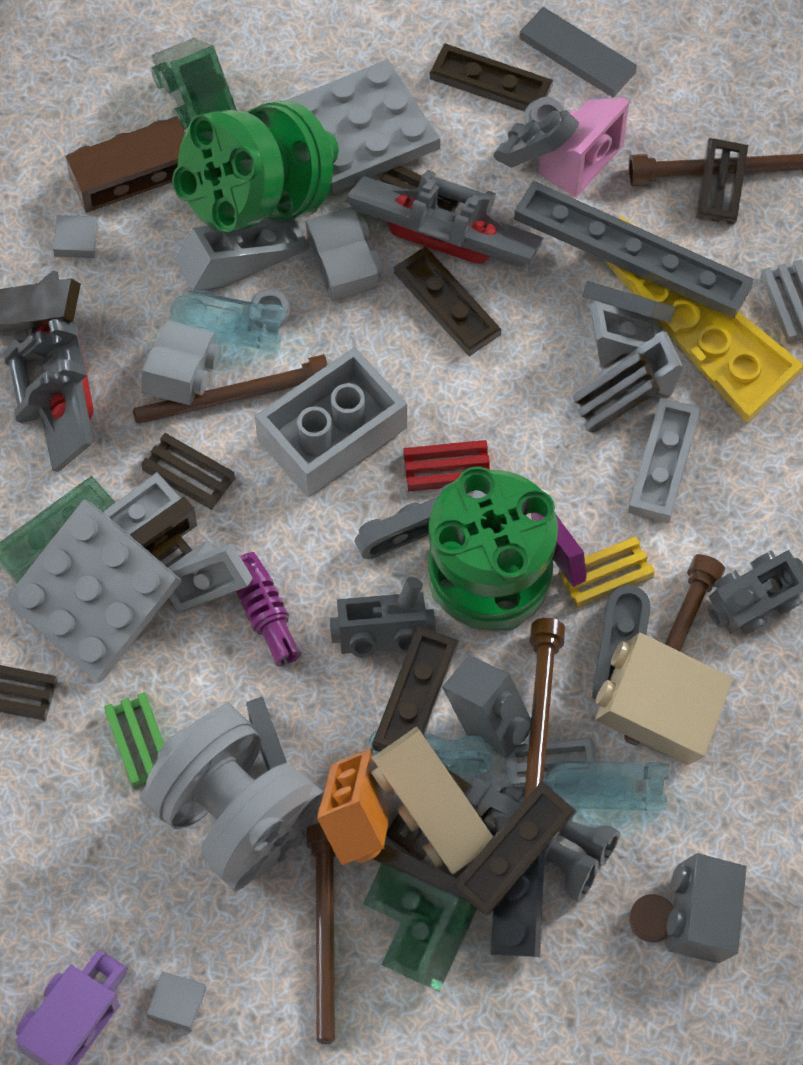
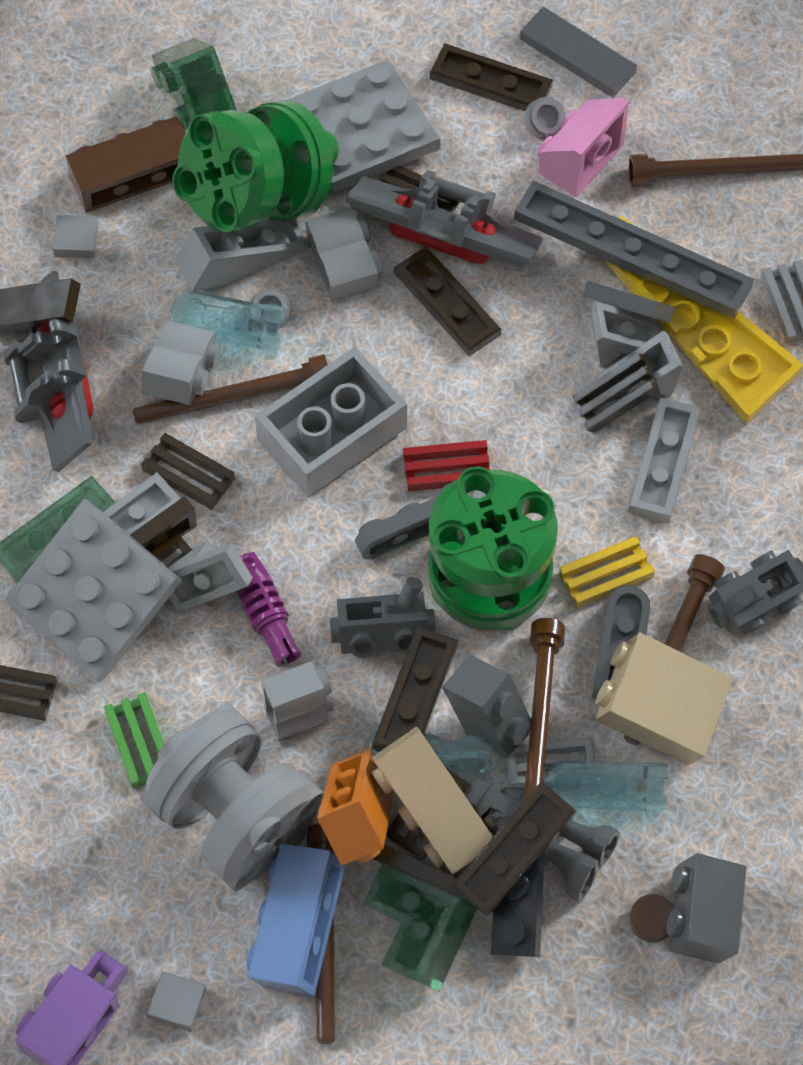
dark grey tile [246,696,287,771] -> none
dark grey plate [494,110,579,168] -> none
magenta tile [531,513,587,587] -> none
dark brown tile [695,138,748,224] -> none
none -> medium blue brick [247,843,346,996]
none -> light grey brick [261,661,333,741]

